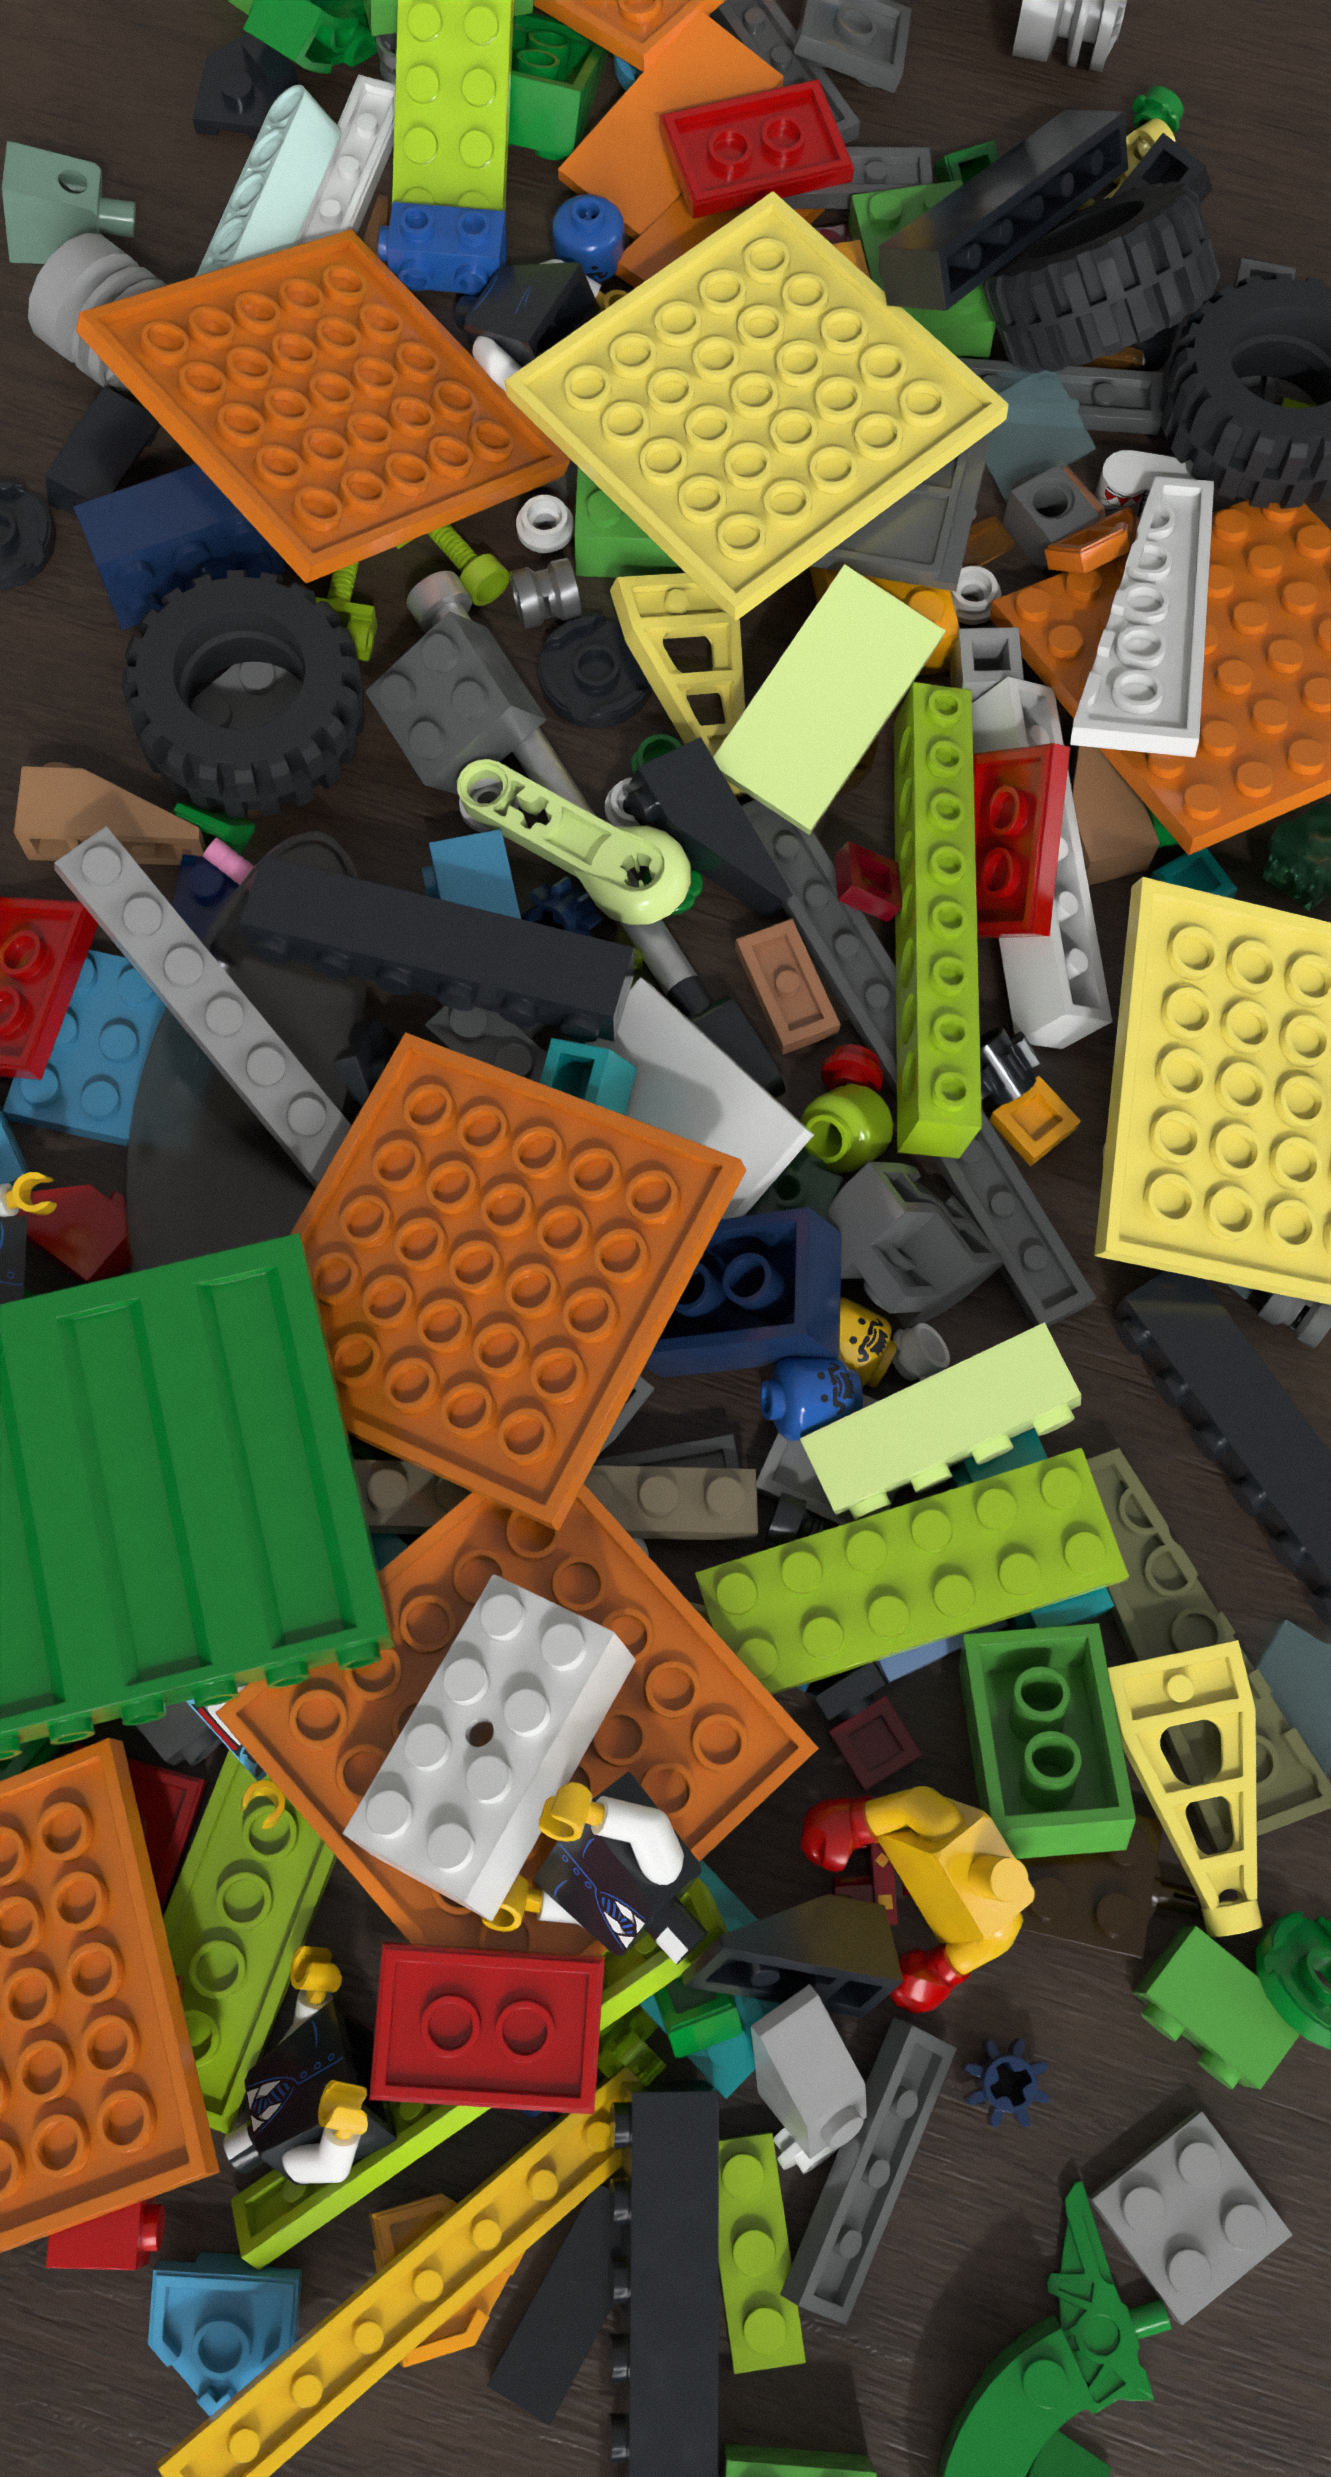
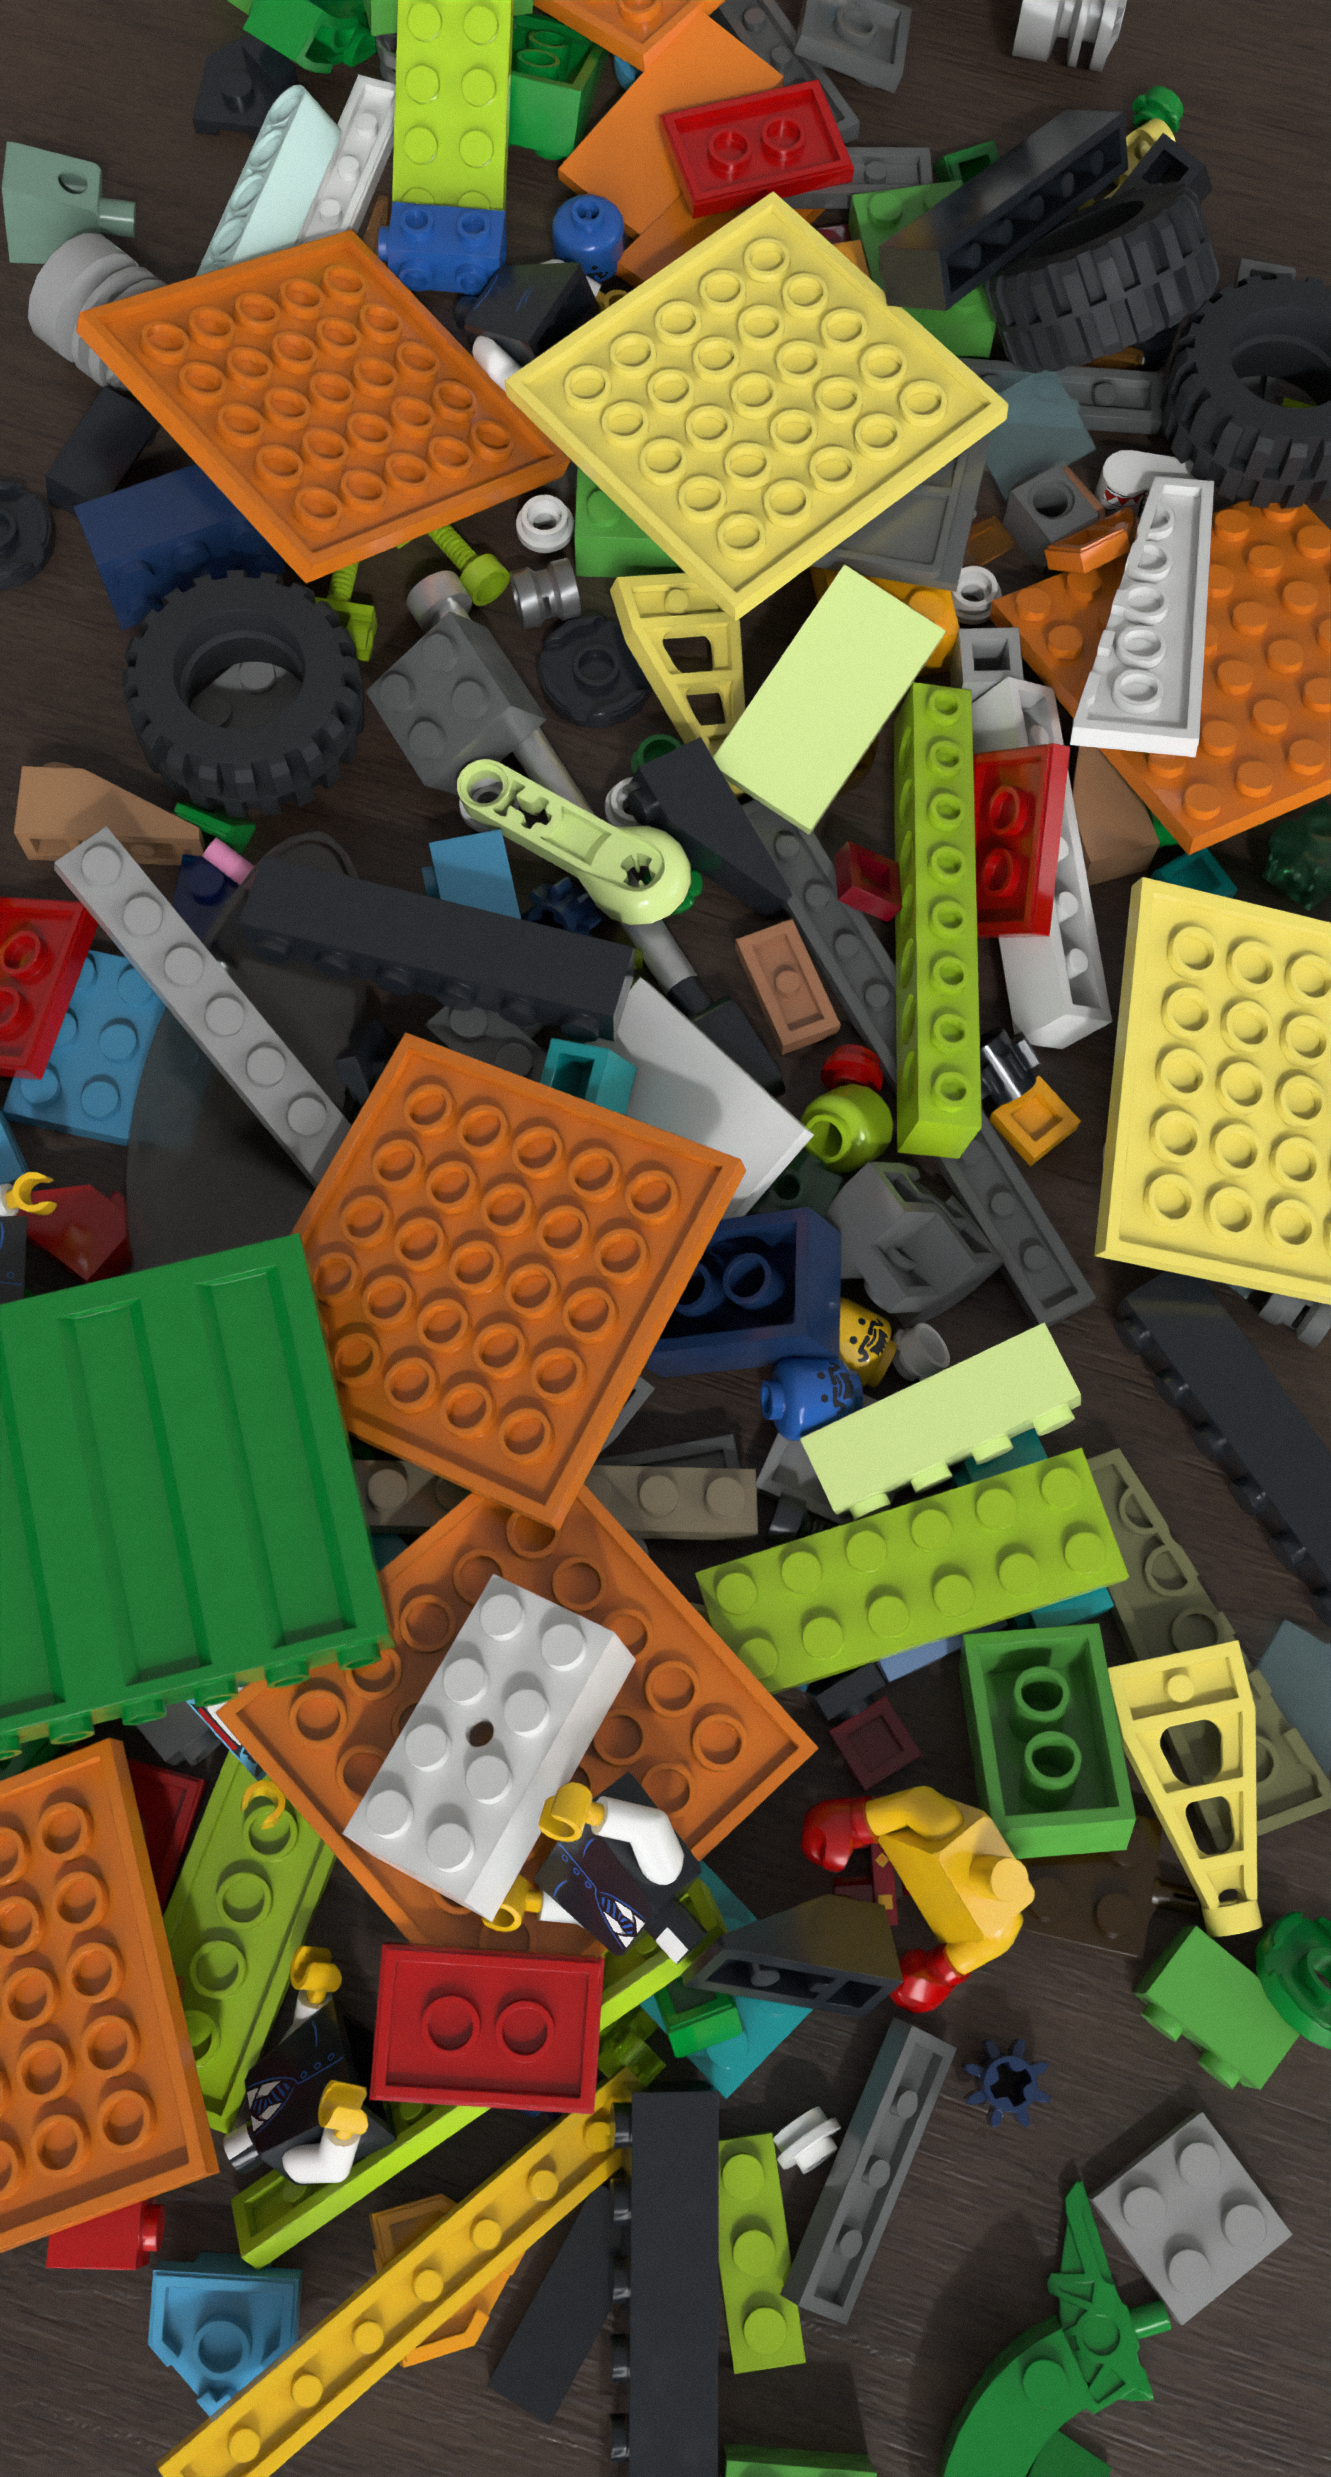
light grey slope [751,1984,867,2159] -> none

